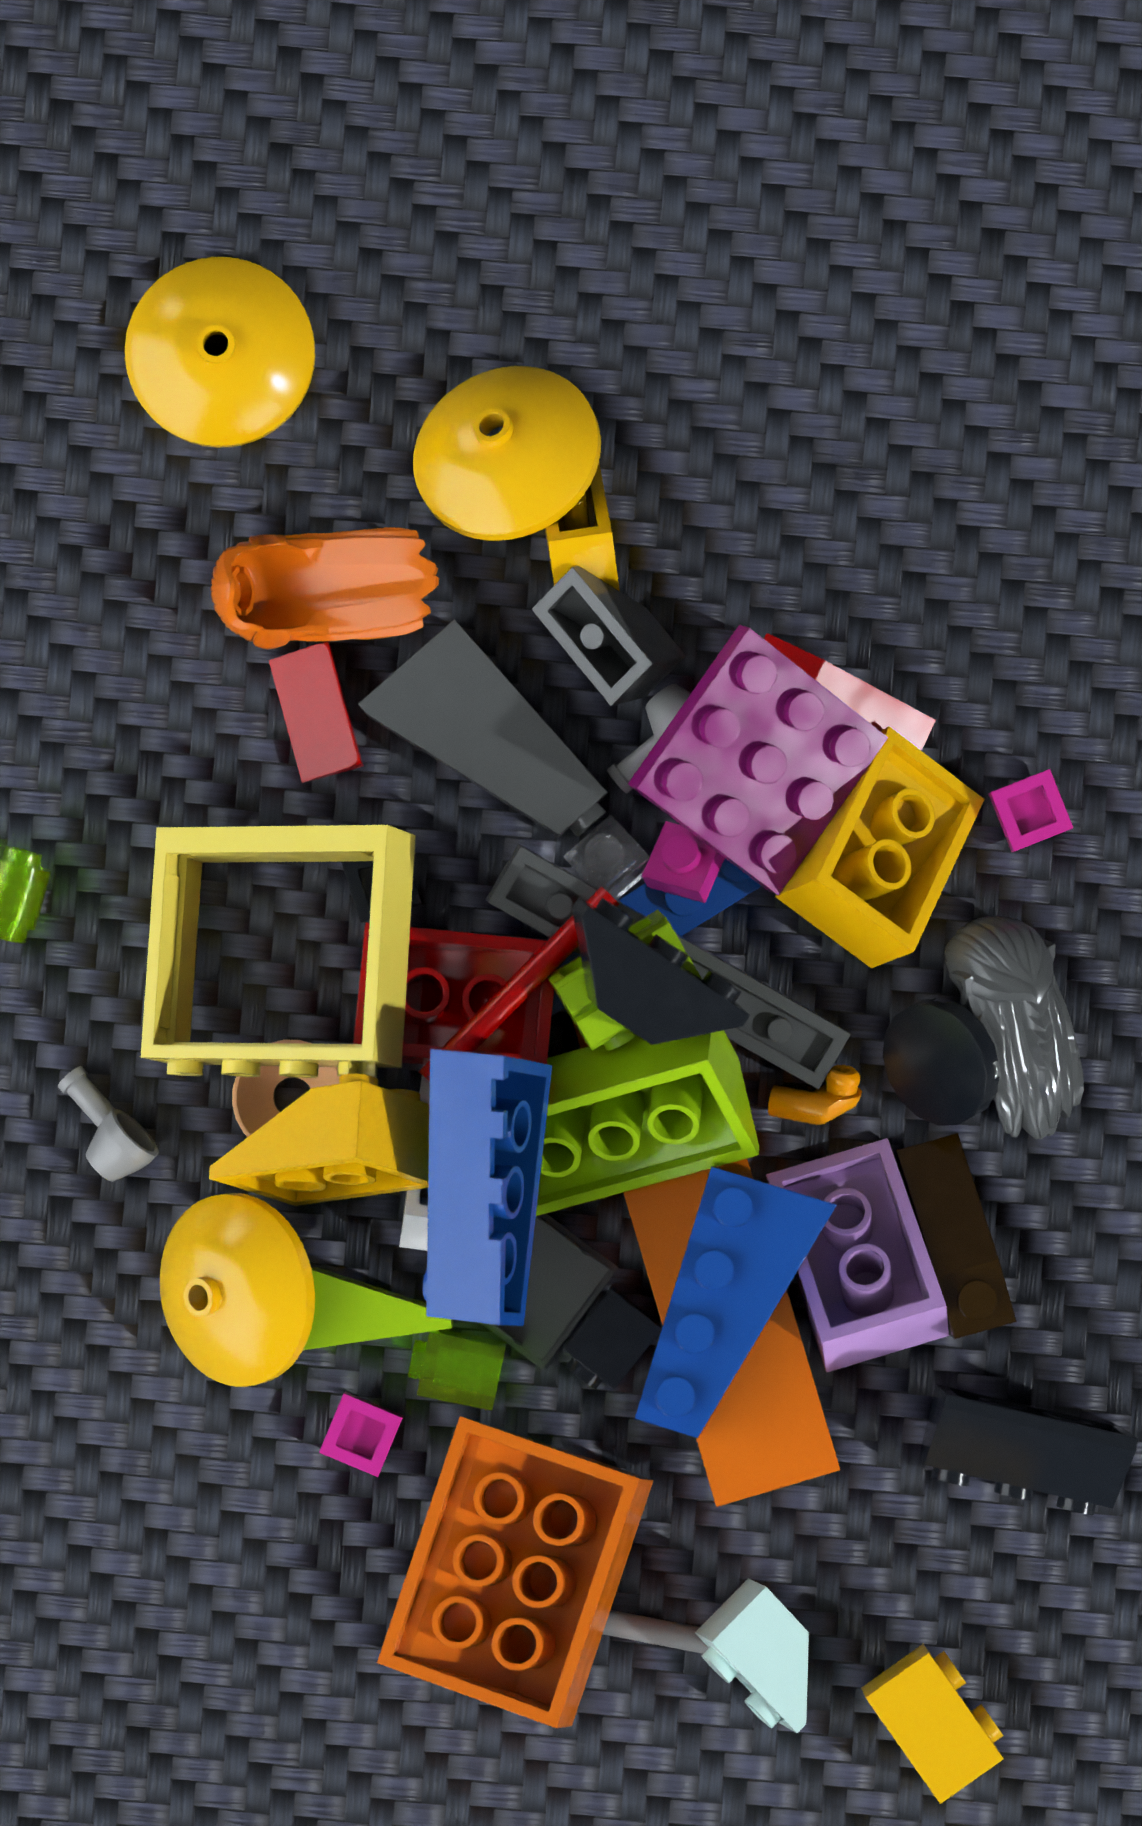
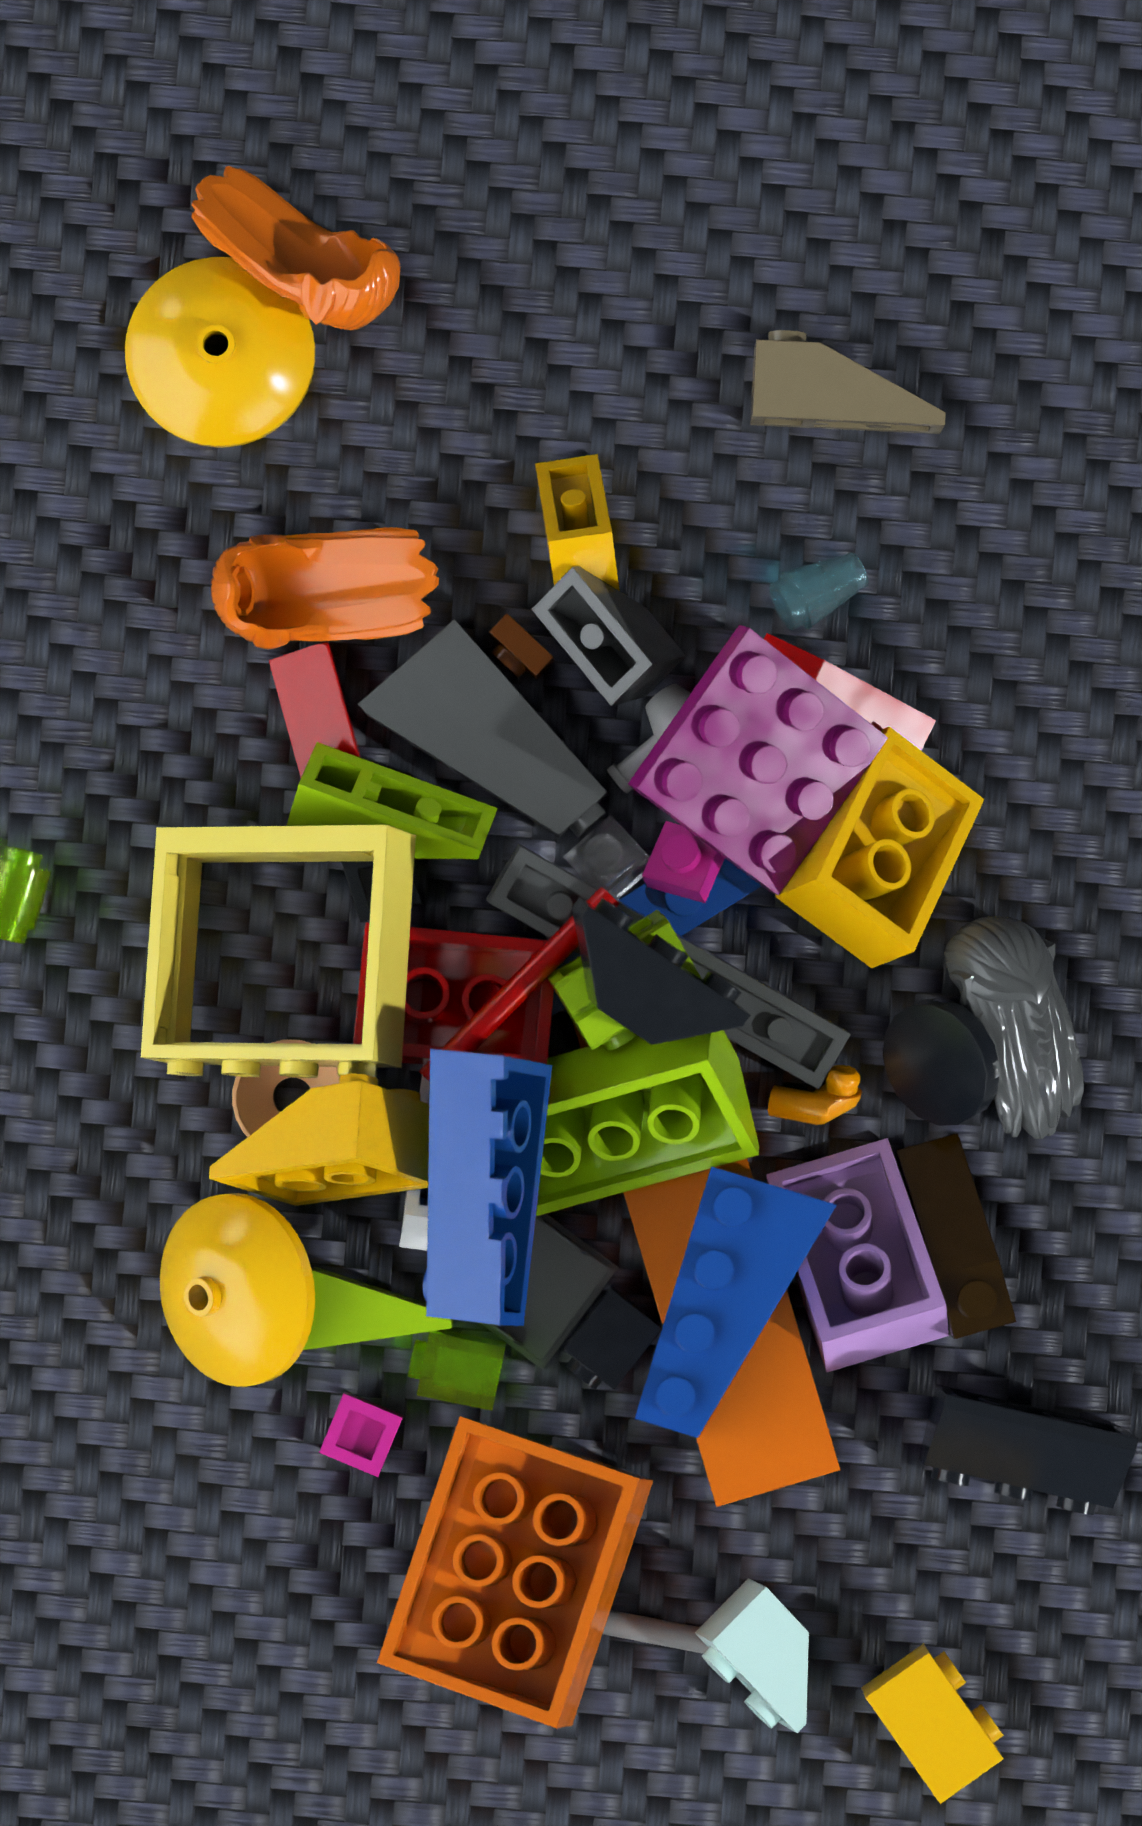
light grey bar [58,1066,159,1182] -> none
yellow dish [413,366,601,541] -> none
dark pink plate [988,769,1073,852] -> none
none -> orange hair [191,166,401,331]
none -> lime slope [286,742,498,859]
none -> reddish brown plate [489,613,554,681]
none -> dark tan slope [750,330,946,434]
none -> clear light blue cone [769,552,869,630]

